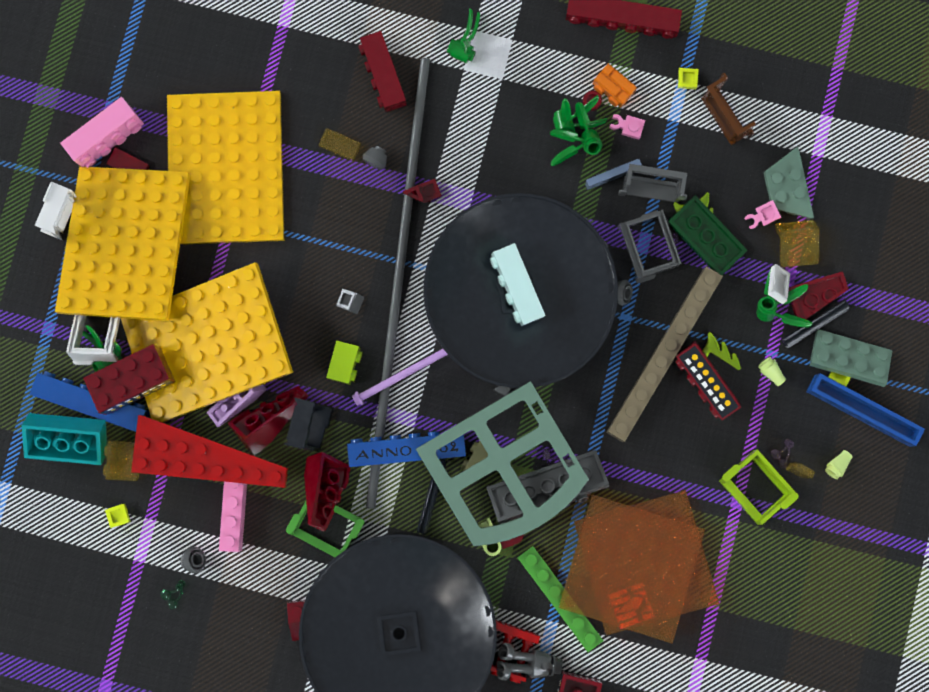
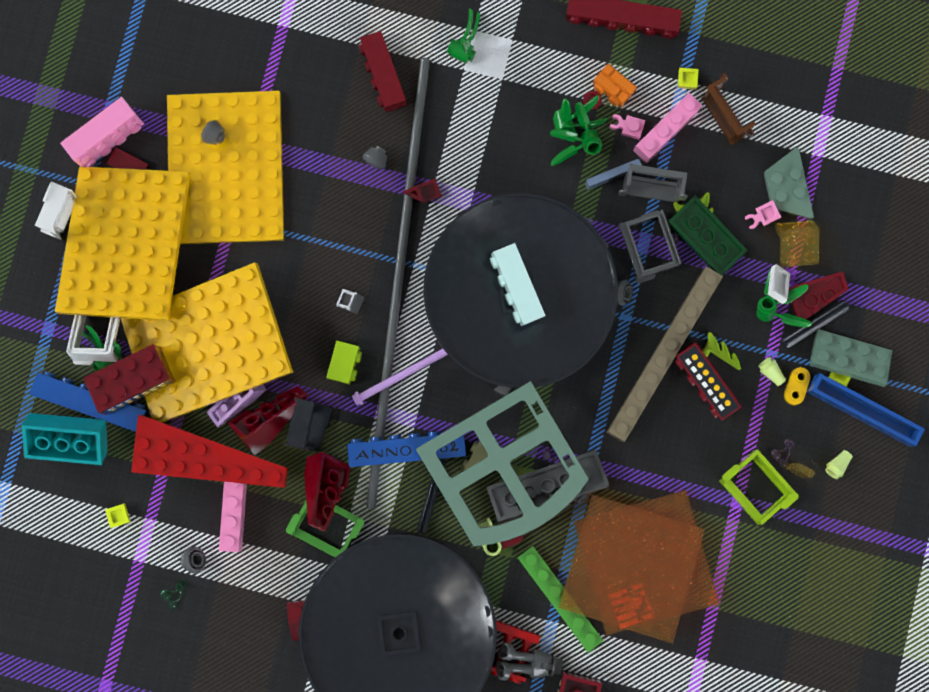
clear yellow bracket [103,441,139,481] -> none
clear yellow tile [319,128,361,161] -> none
none -> dark grey cone [201,120,226,145]
none -> bright pink brick [633,93,703,163]
none -> yellow plate [784,367,810,405]

